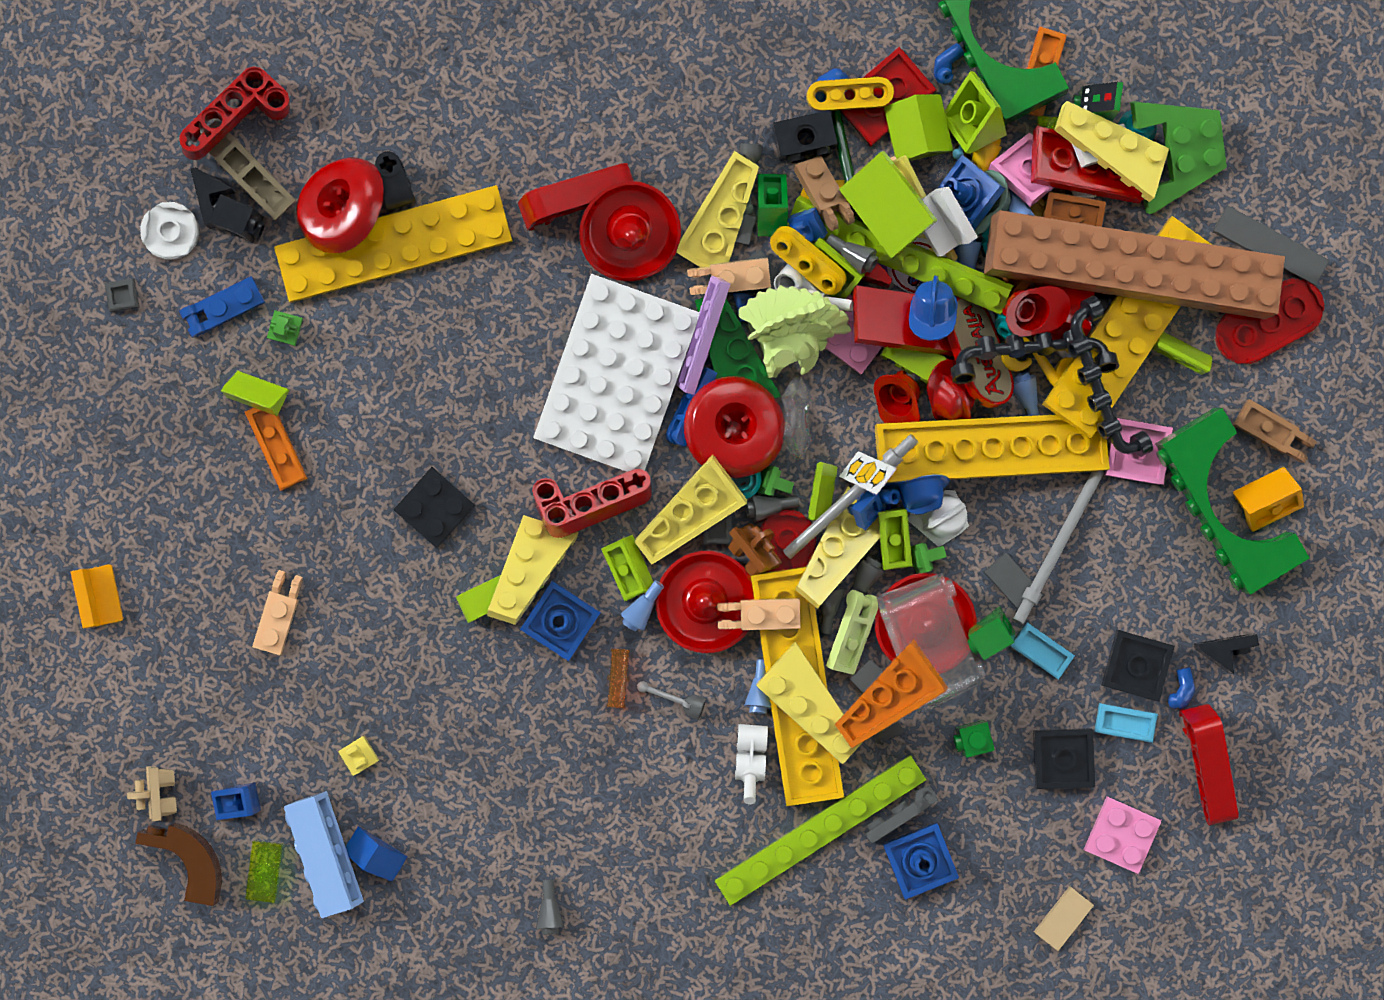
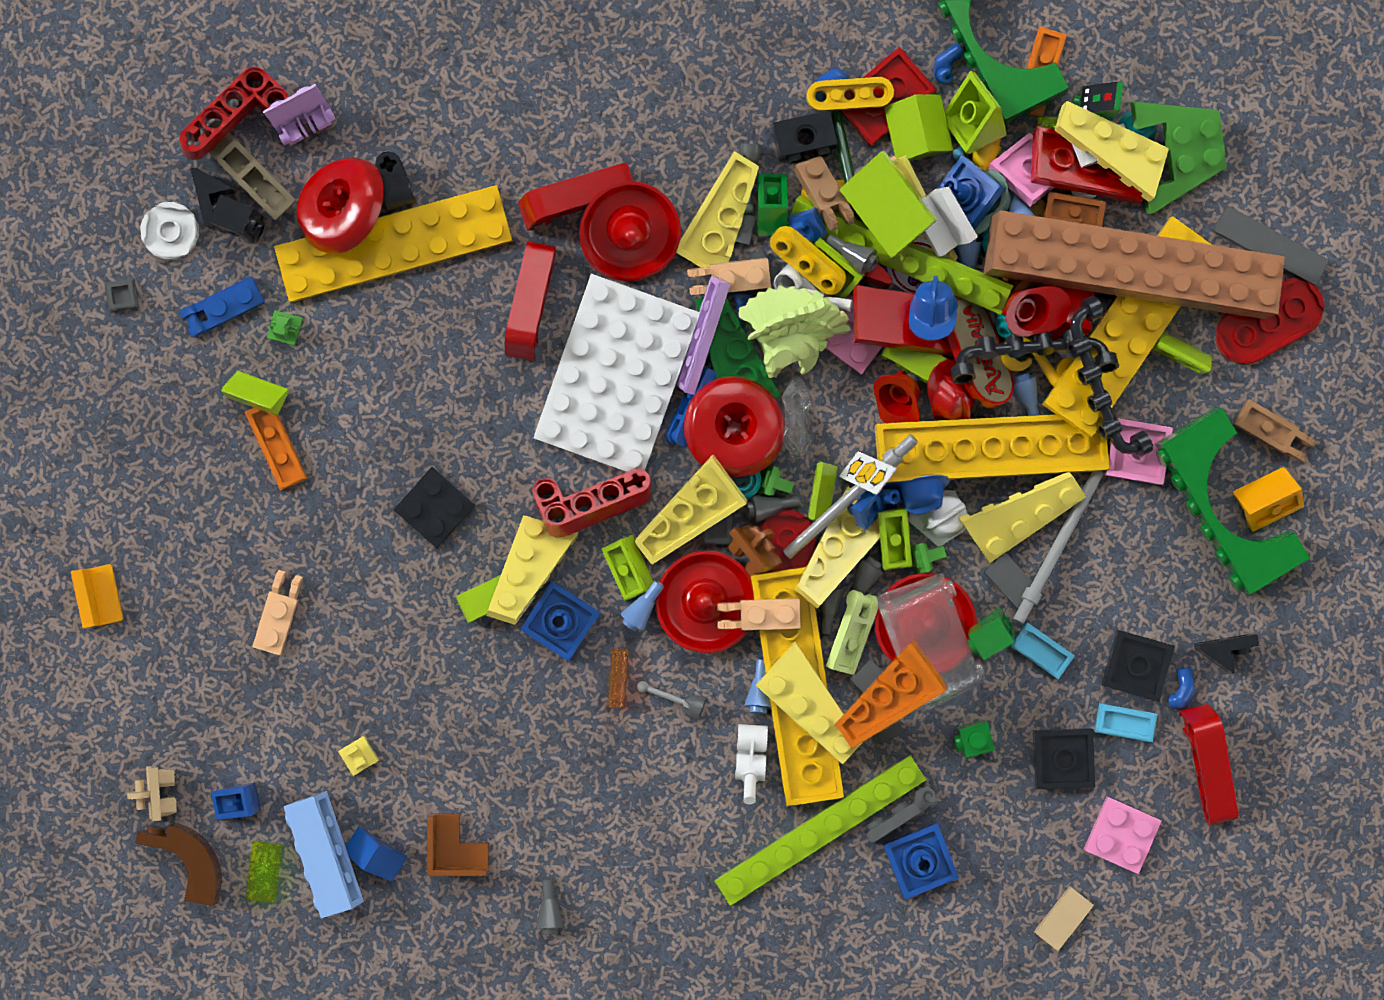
none -> lavender hinge [263,84,336,146]
none -> dark orange panel [427,813,489,876]
none -> beam [504,241,557,361]
none -> light yellow wing [958,472,1086,563]

